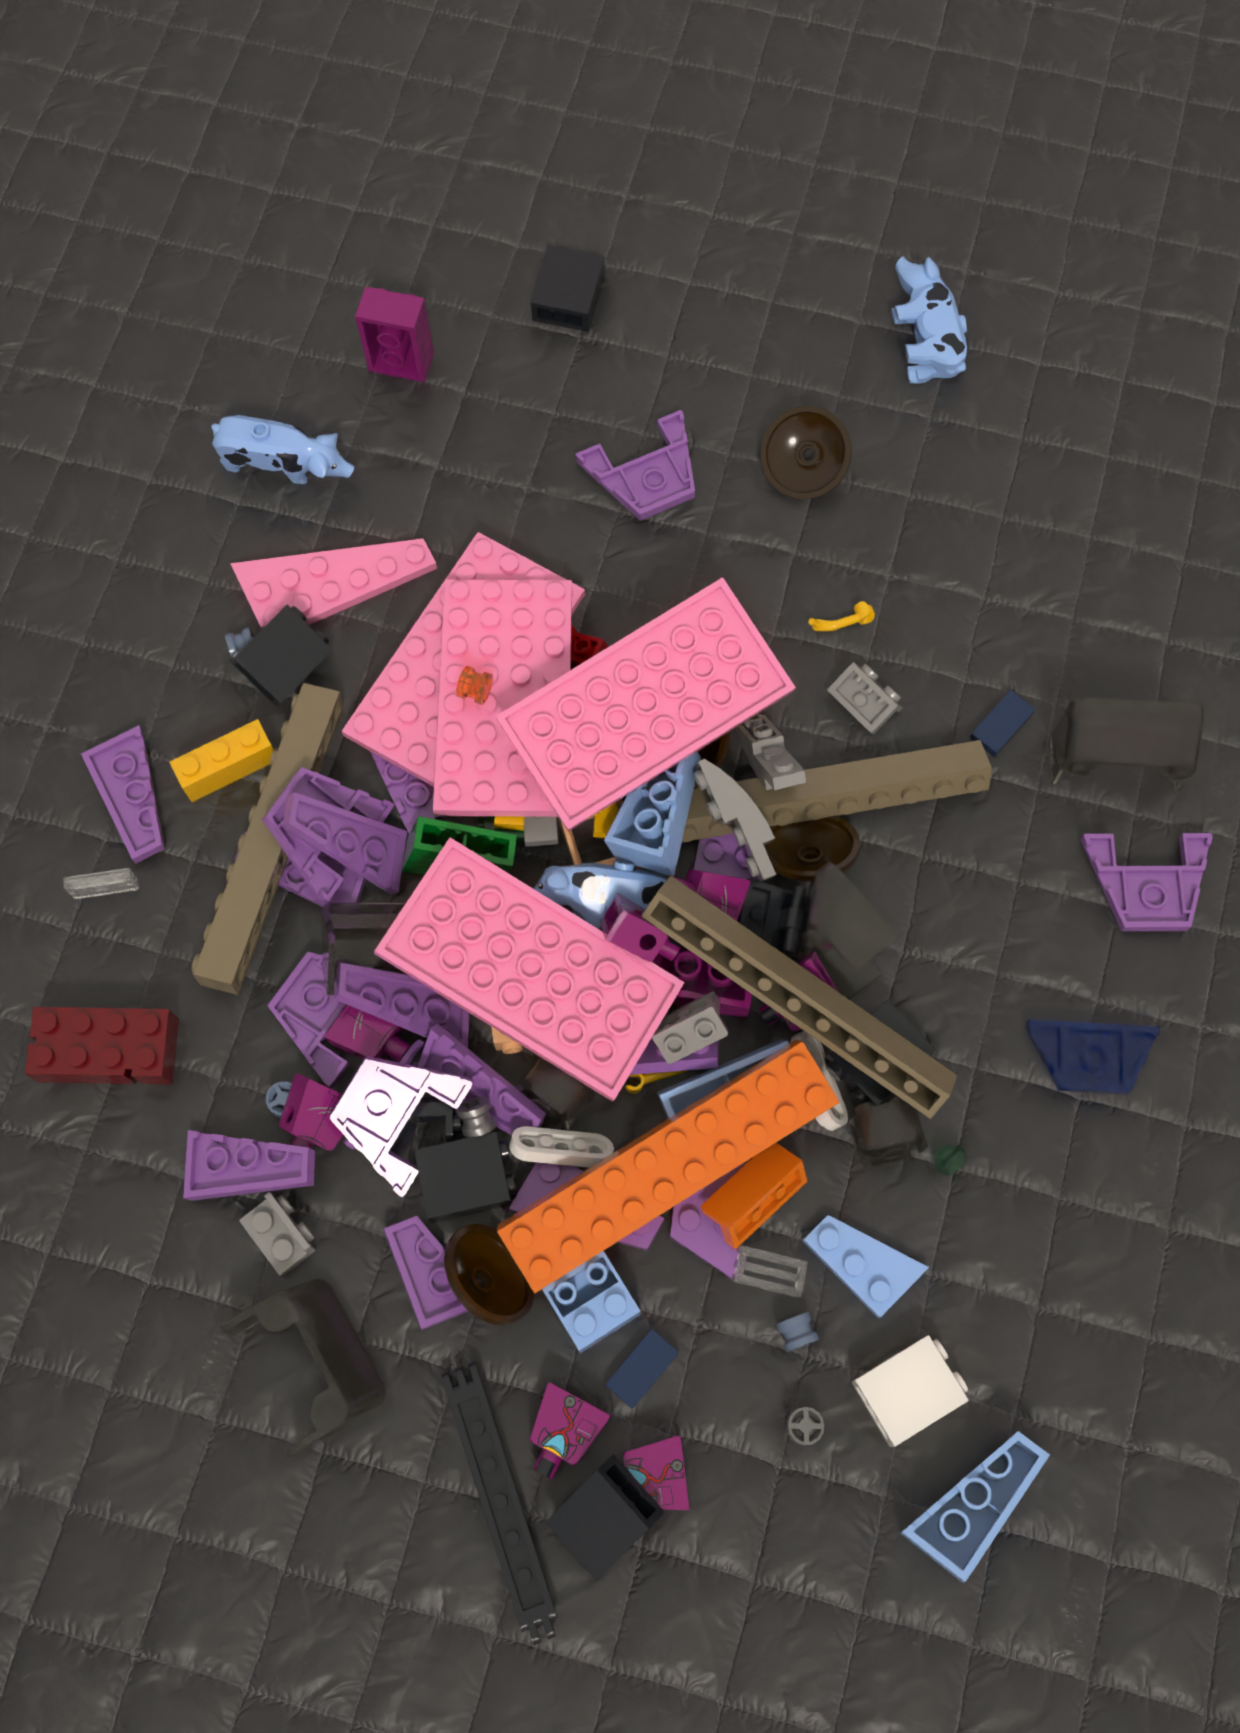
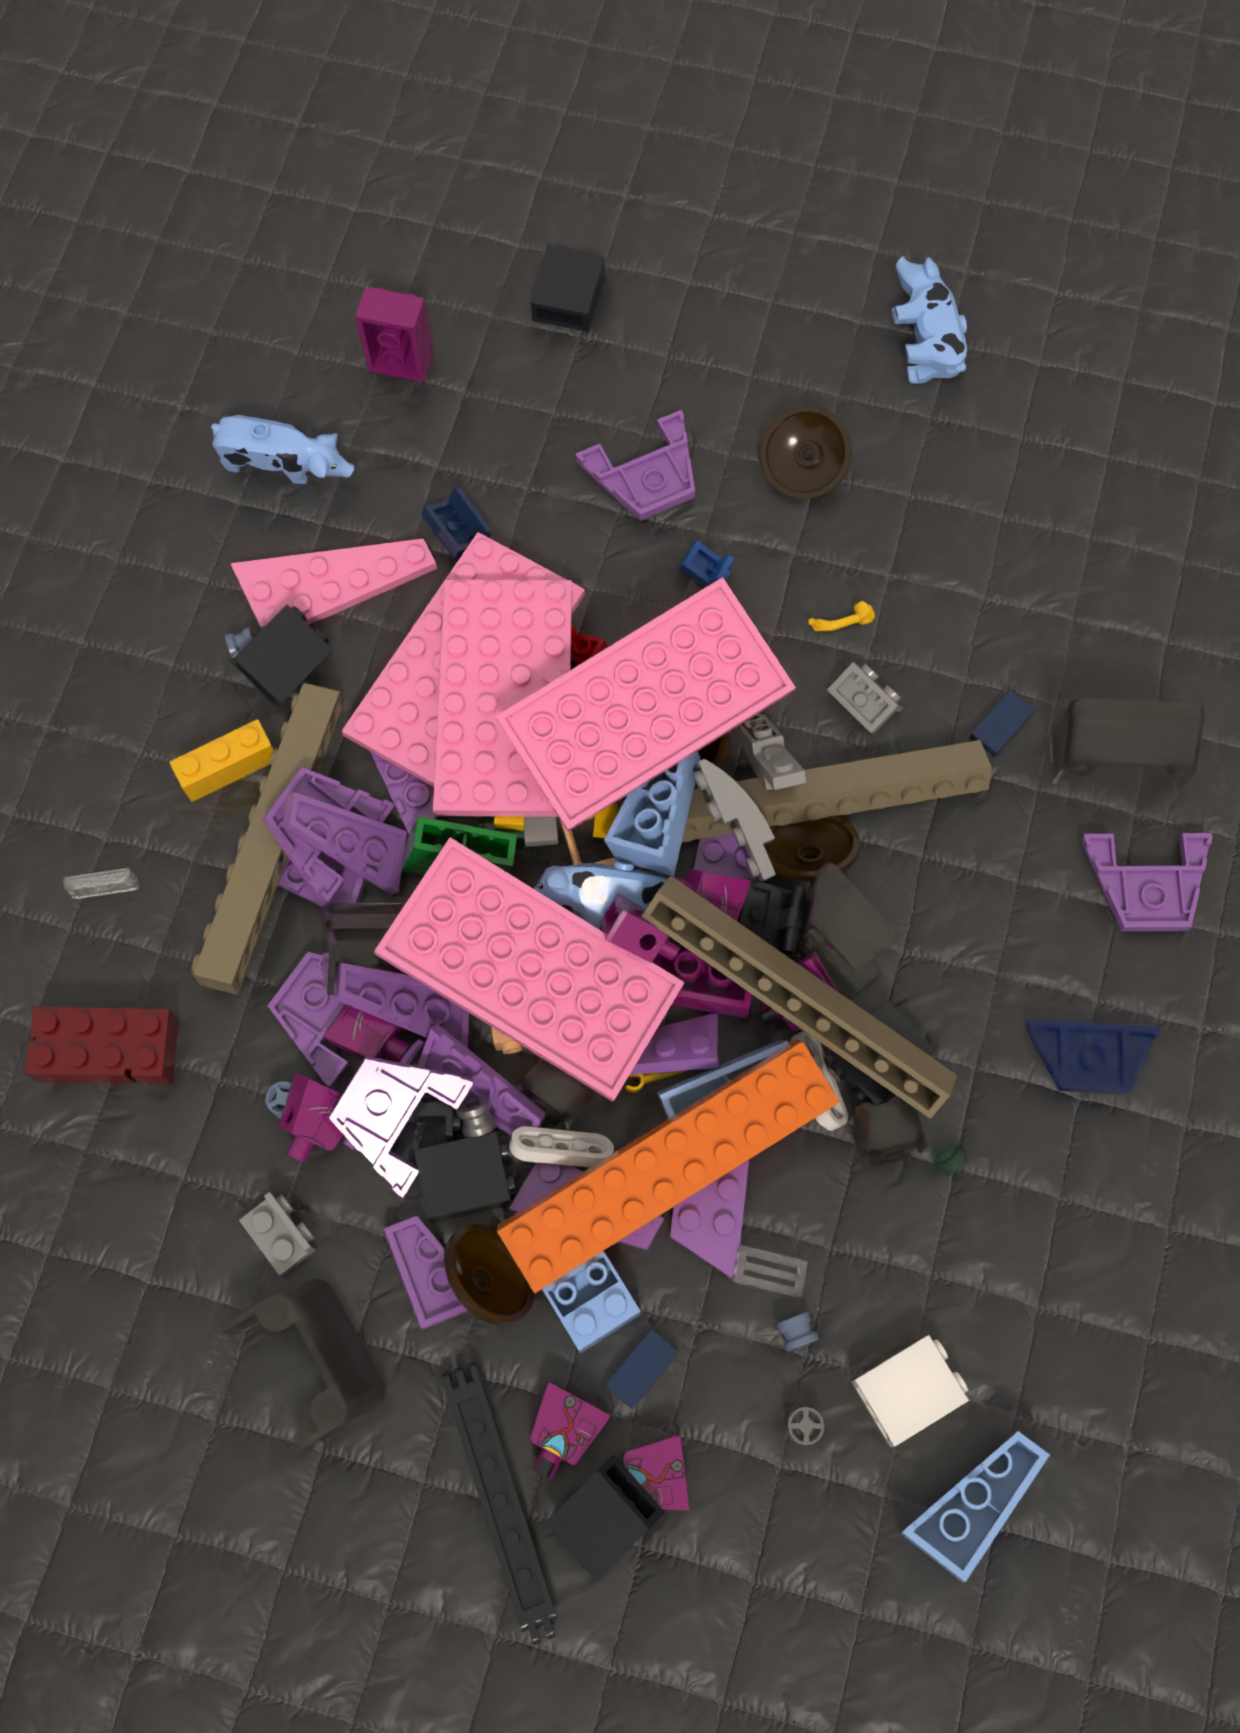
medium lavender wing [81,725,165,864] -> none
medium lavender wing [183,1130,315,1201] -> none
clear orange wheel [456,666,493,705] -> none
light grey bracket [652,991,728,1064] -> none
orange panel [701,1143,808,1250] -> none
light blue wing [803,1215,929,1319] -> none
none -> dark blue bracket [421,487,492,559]
none -> blue bracket [678,540,734,588]

